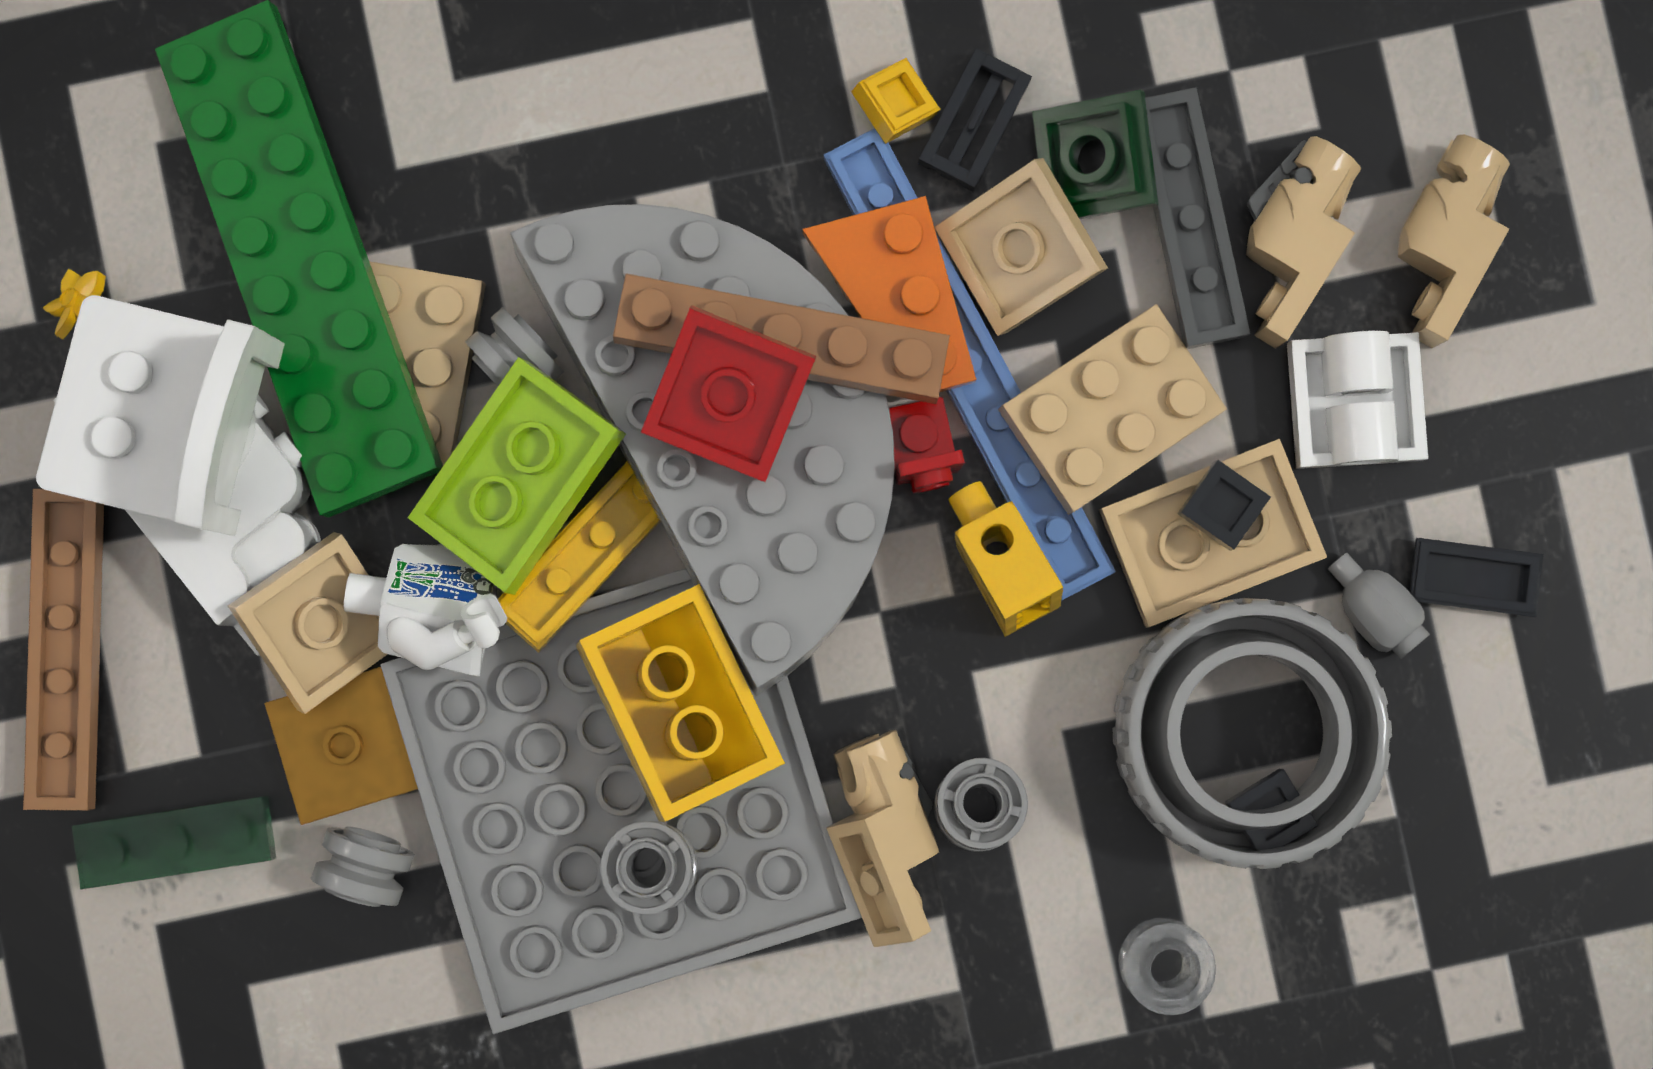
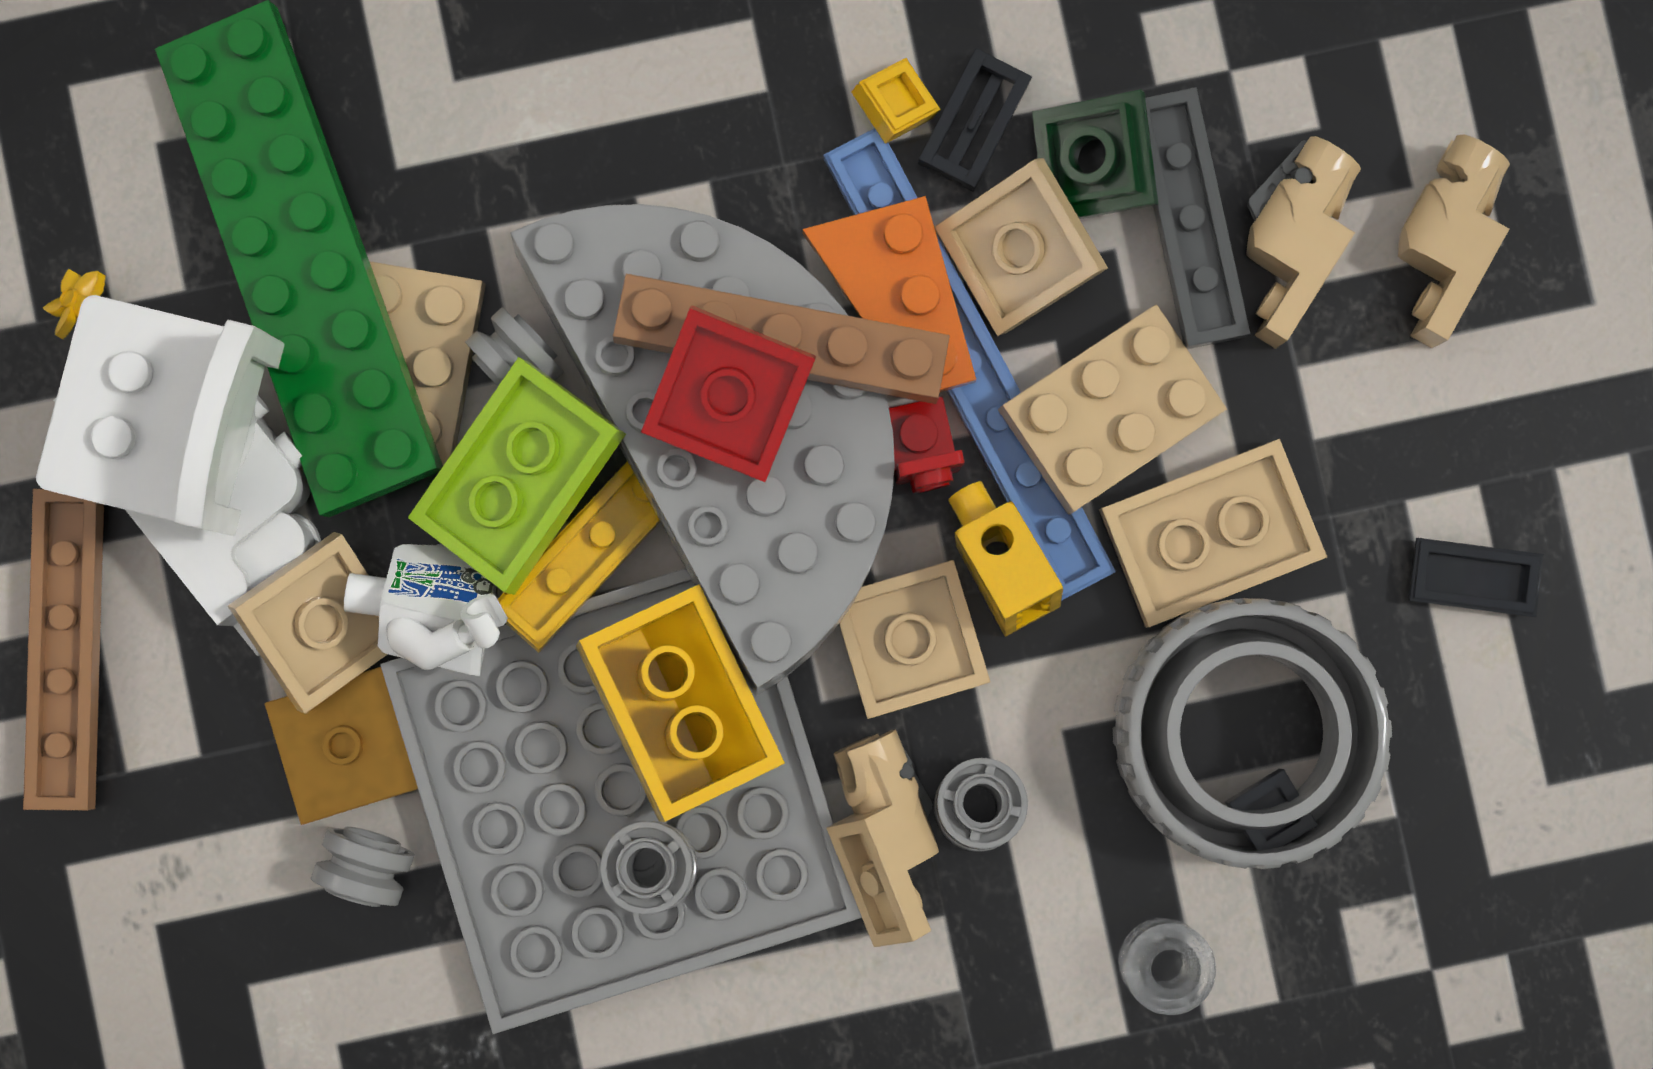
clear green plate [72,796,277,890] -> none
black plate [1177,460,1271,551] -> none
white plate [1287,331,1428,469] -> none
light grey plant [1328,553,1430,659] -> none
none -> tan plate [839,560,990,719]

